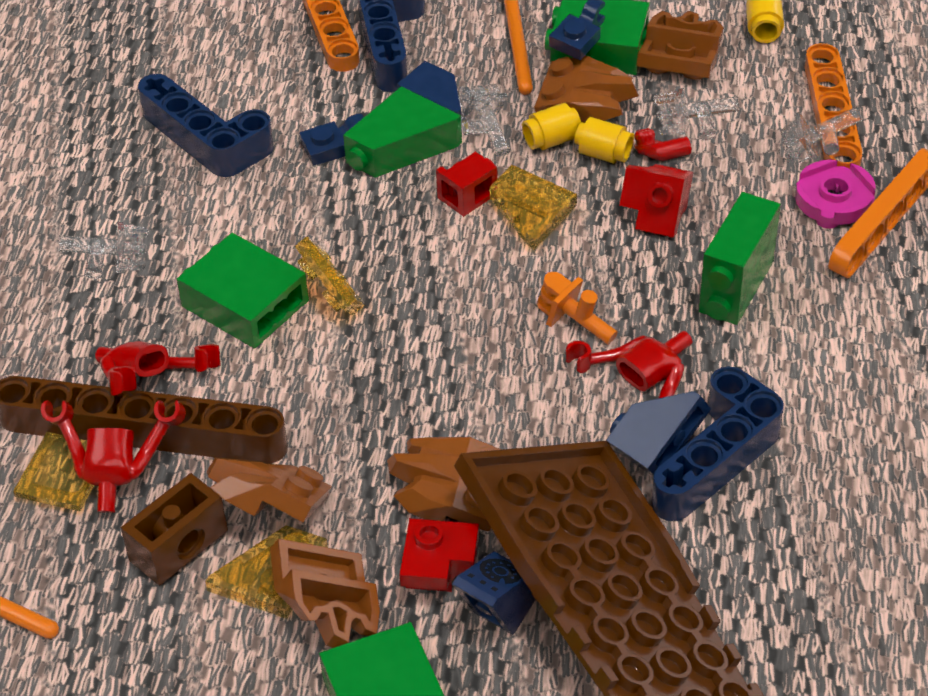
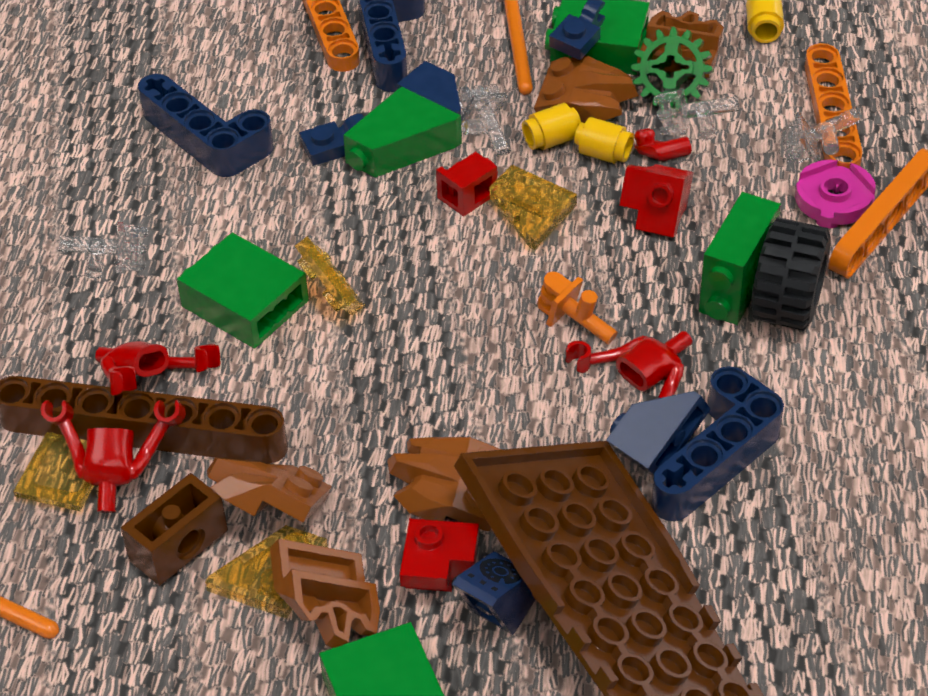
none -> green gear [631,27,714,110]
none -> black tyre [751,217,831,331]

